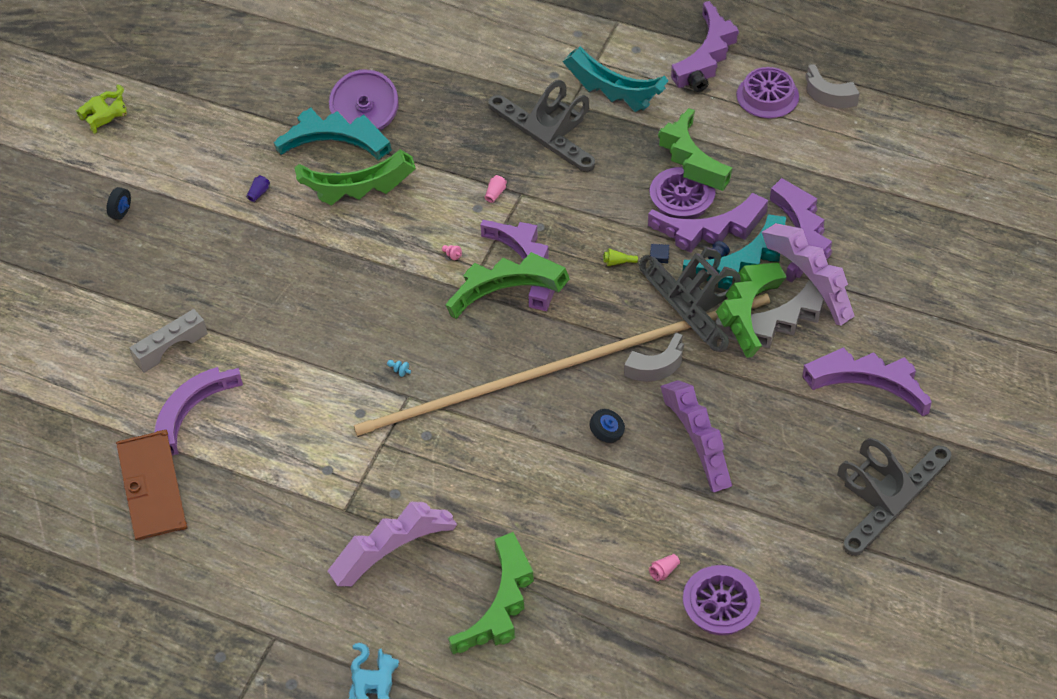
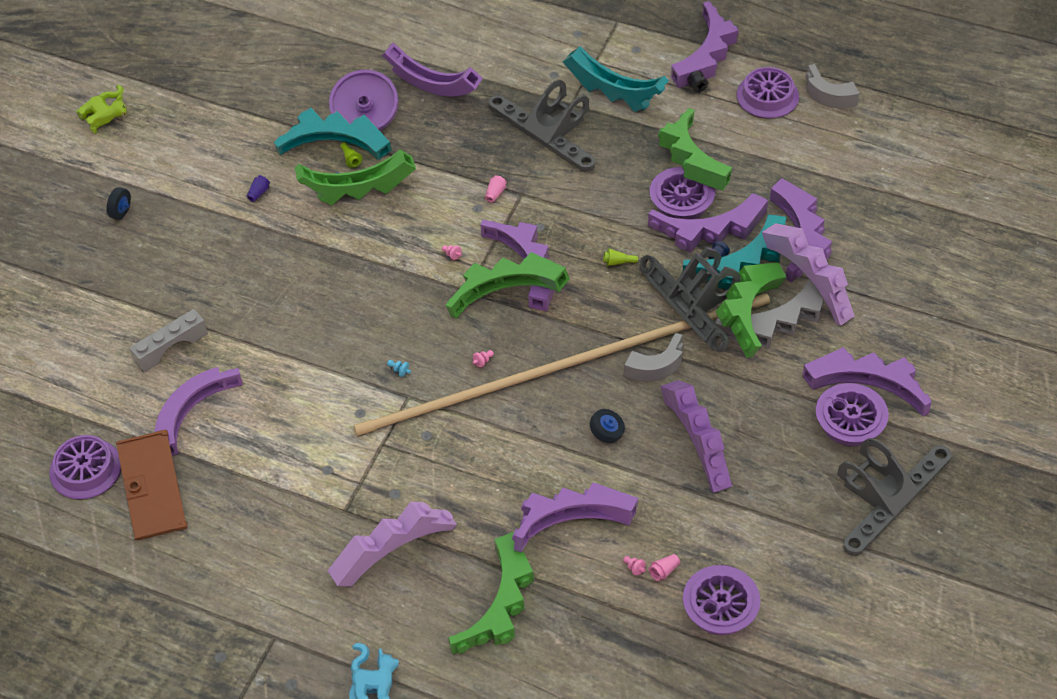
dark blue tile [650,244,669,263] -> none
none -> medium lavender piece [49,435,121,499]
none -> lime cone [340,143,362,168]
none -> medium lavender arch [382,42,483,97]
none -> bright pink hair [472,350,494,368]
none -> medium lavender arch [512,482,638,553]
none -> bright pink hair [623,556,646,576]
none -> medium lavender piece [816,383,889,446]

